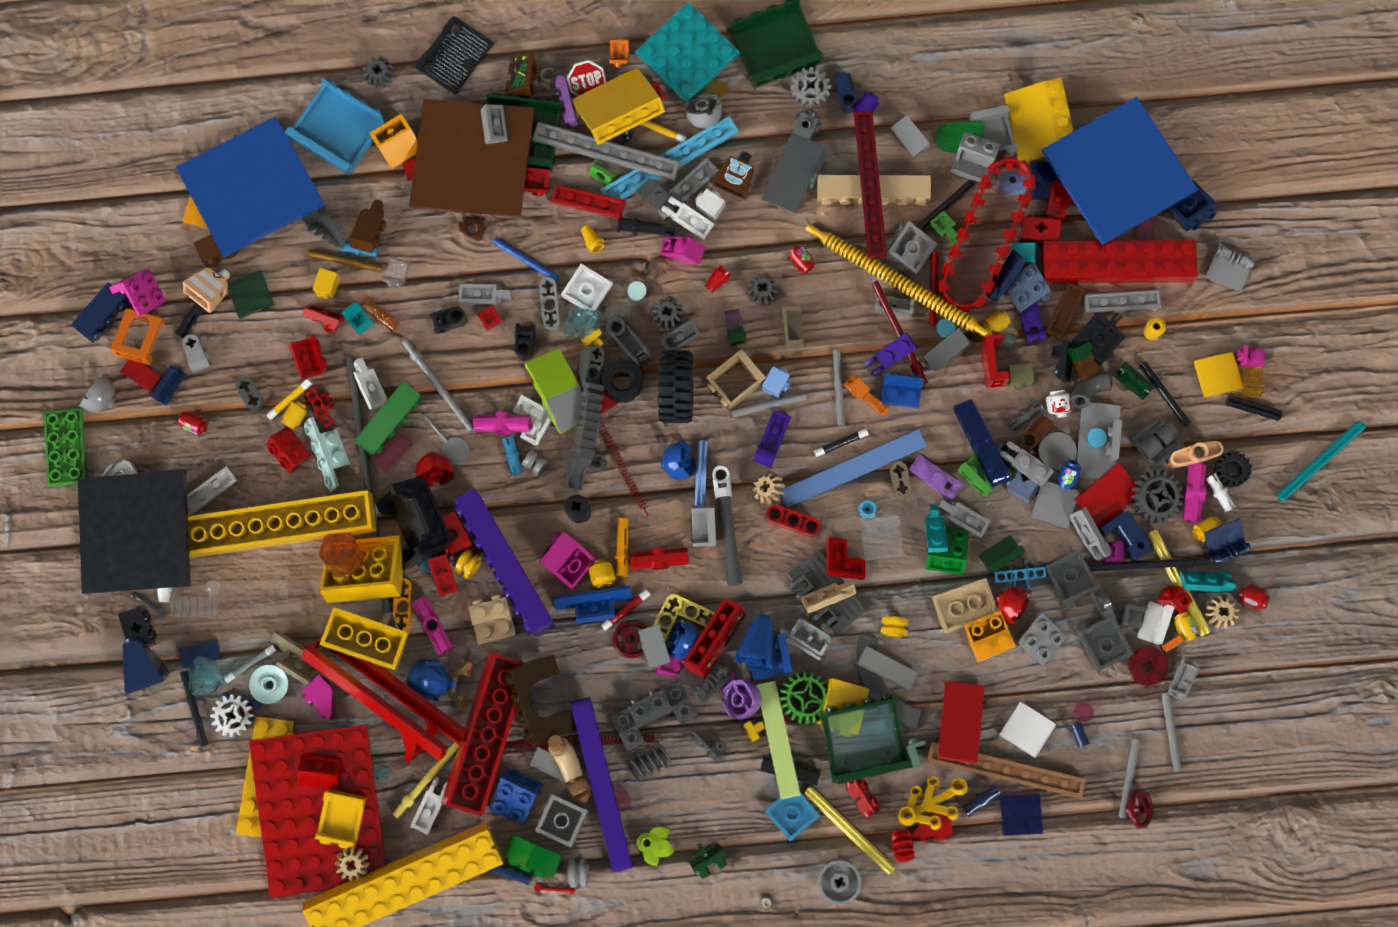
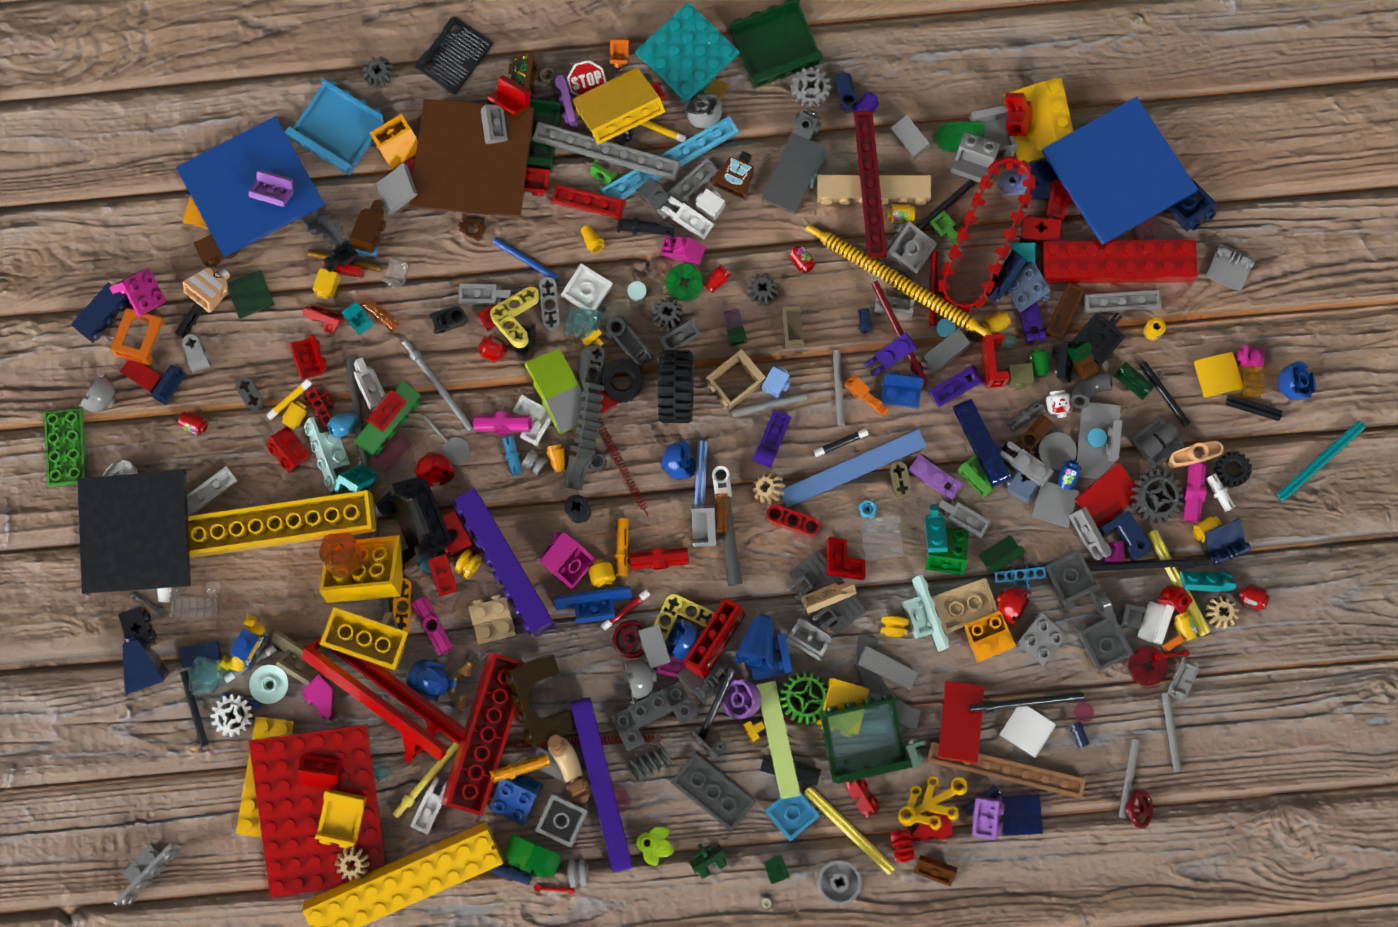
none -> light grey bracket [113,843,182,905]
none -> torso [218,613,269,671]
none -> medium lavender bracket [249,170,293,207]
none -> red tile [323,262,365,278]
none -> black plate [324,242,359,272]
none -> dark azure animal [327,413,359,437]
none -> teal bracket [335,464,379,492]
none -> red panel [365,390,407,432]
none -> light grey tile [376,163,418,215]
none -> red head [478,335,507,363]
none -> red panel [488,75,531,115]
none -> light yellow beam [490,287,540,348]
none -> light orange pin [490,754,550,783]
none -> light orange cone [546,444,565,473]
none -> light grey cylinder [625,660,657,700]
none -> green plate [666,263,703,302]
none -> dark grey tile [670,752,756,833]
none -> black bar [698,667,736,740]
none -> clear orange pin [715,493,730,532]
none -> dark green panel [763,855,790,884]
none -> dark blue pin [857,308,873,333]
none -> yellow brick [887,204,915,223]
none -> light aqua bracket [902,574,949,652]
none -> reddish brown plate [913,854,958,887]
none -> dark purple plate [929,365,984,408]
none -> black bar [968,692,1084,713]
none -> medium lavender bracket [972,796,1005,840]
none -> red brick [1004,93,1032,136]
none -> green brick [1029,349,1049,378]
none -> red hinge [1154,649,1190,660]
none -> blue cylinder [1278,361,1316,401]

